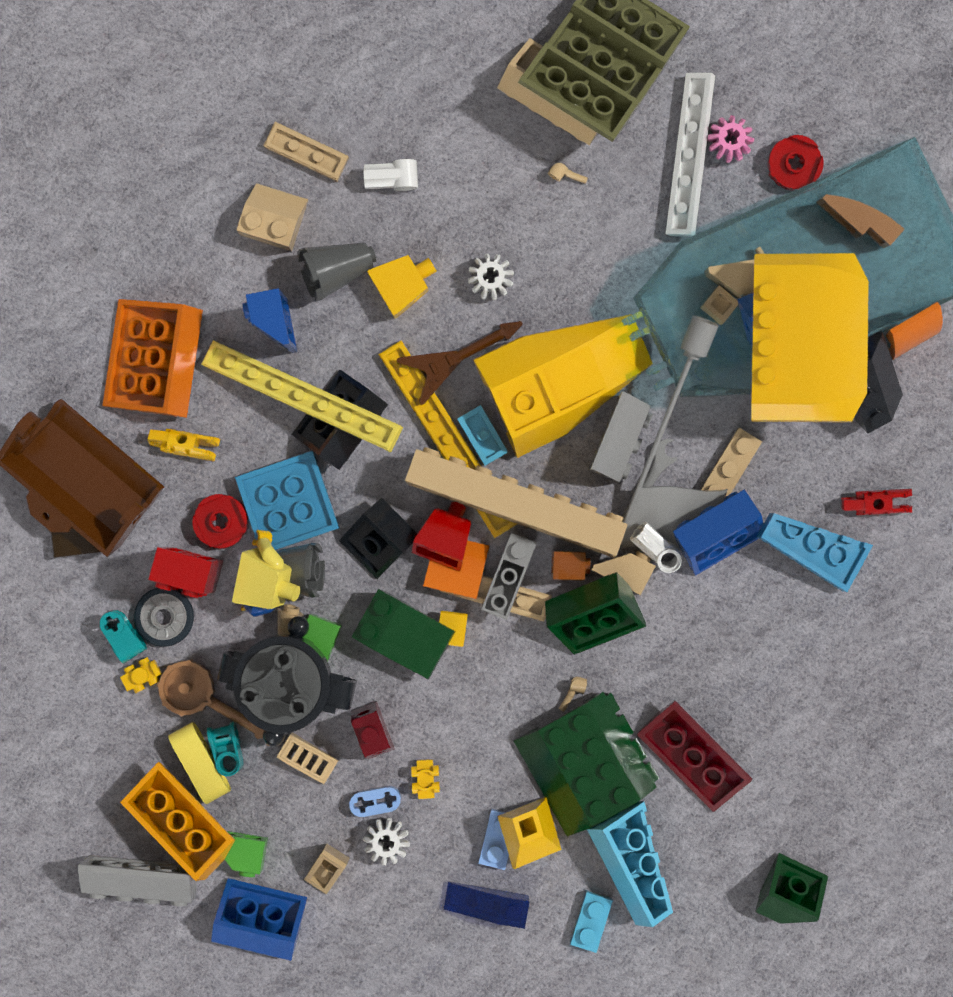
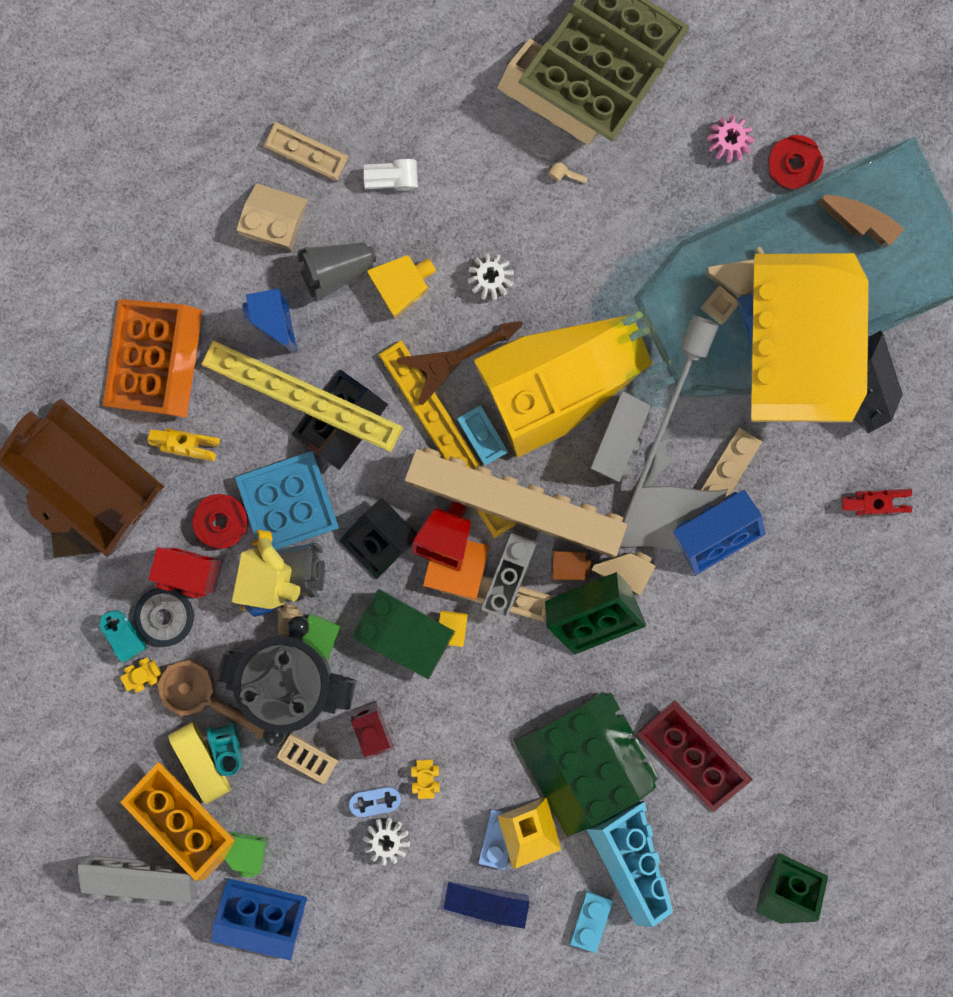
tan slope [304,844,350,894] -> none
tan hand [559,677,587,712] -> none
white piece [630,521,682,573] -> none
white plate [666,73,715,237] -> none
dark azure wing [757,513,873,592] -> none
orange slope [886,302,943,360] -> none

